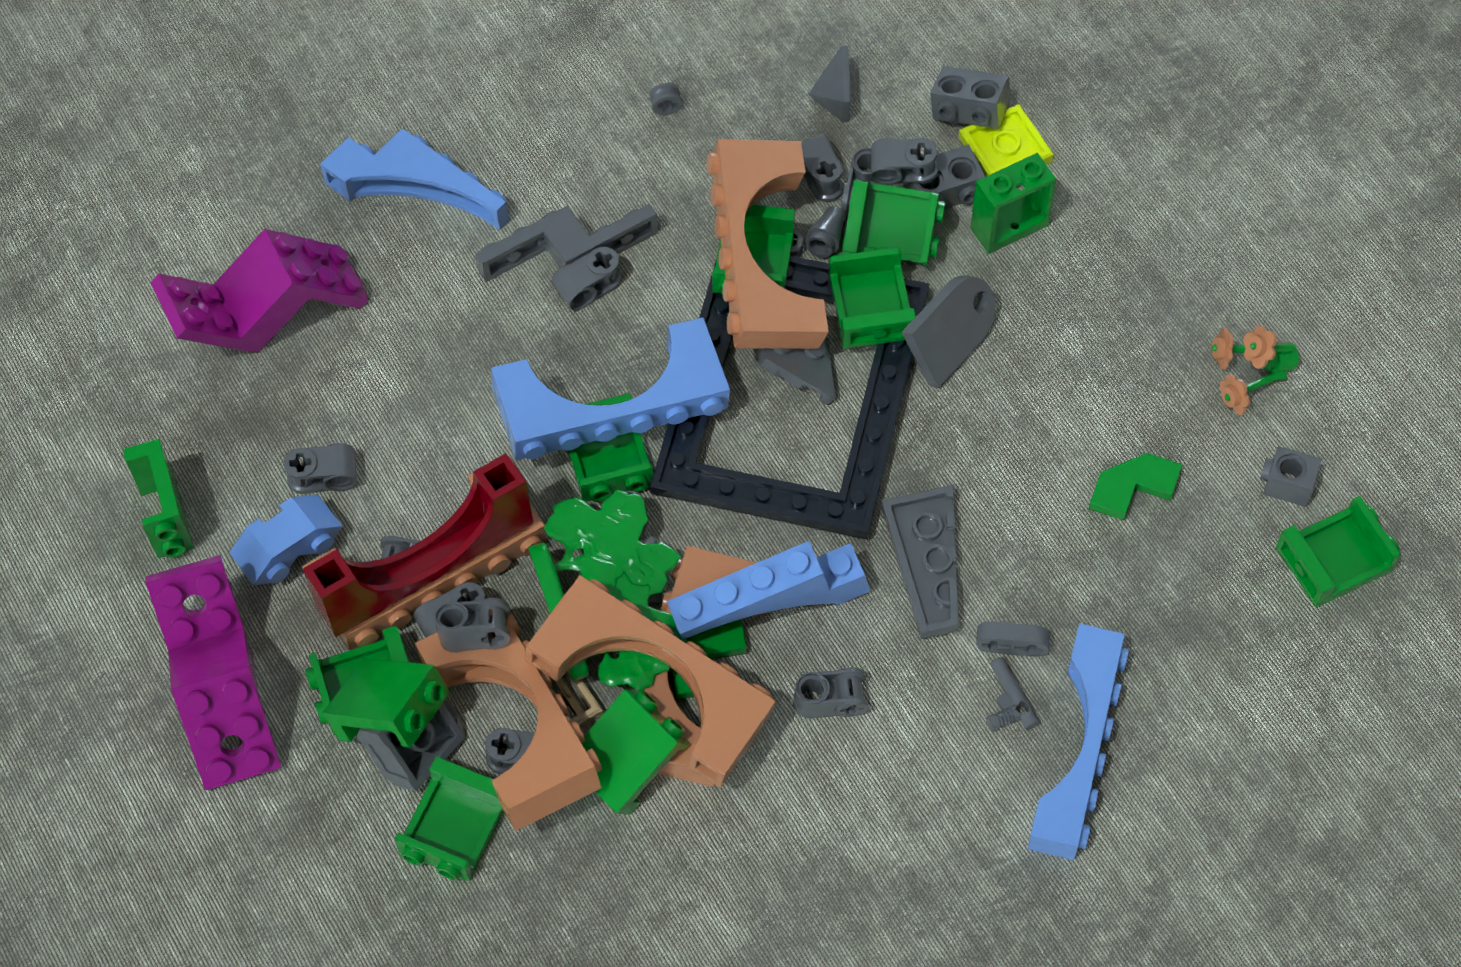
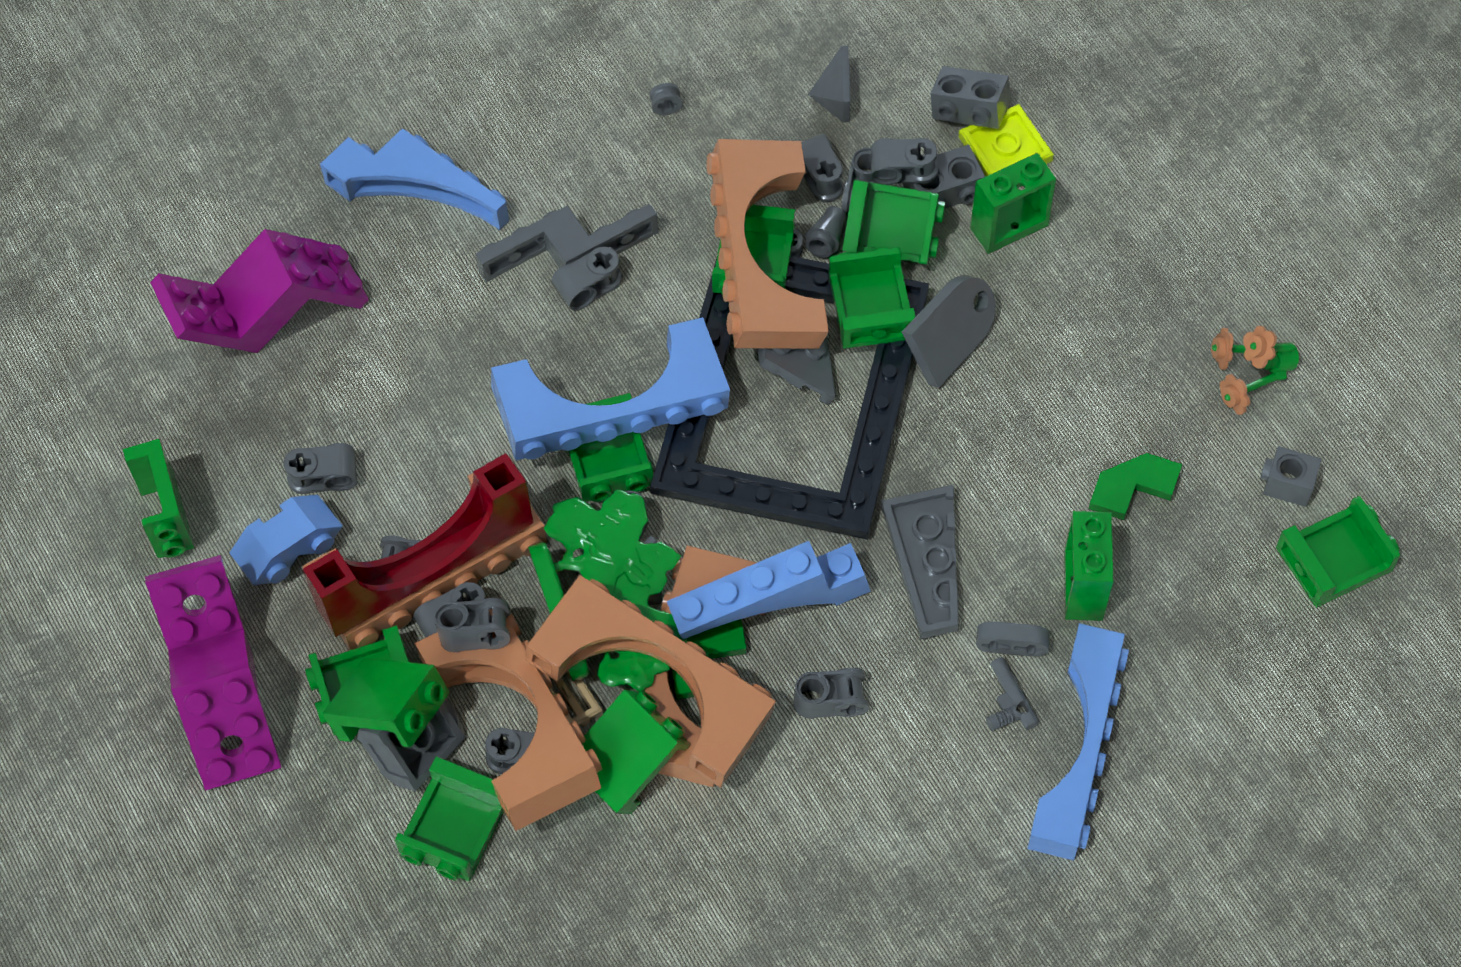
none -> green window [1064,511,1113,621]

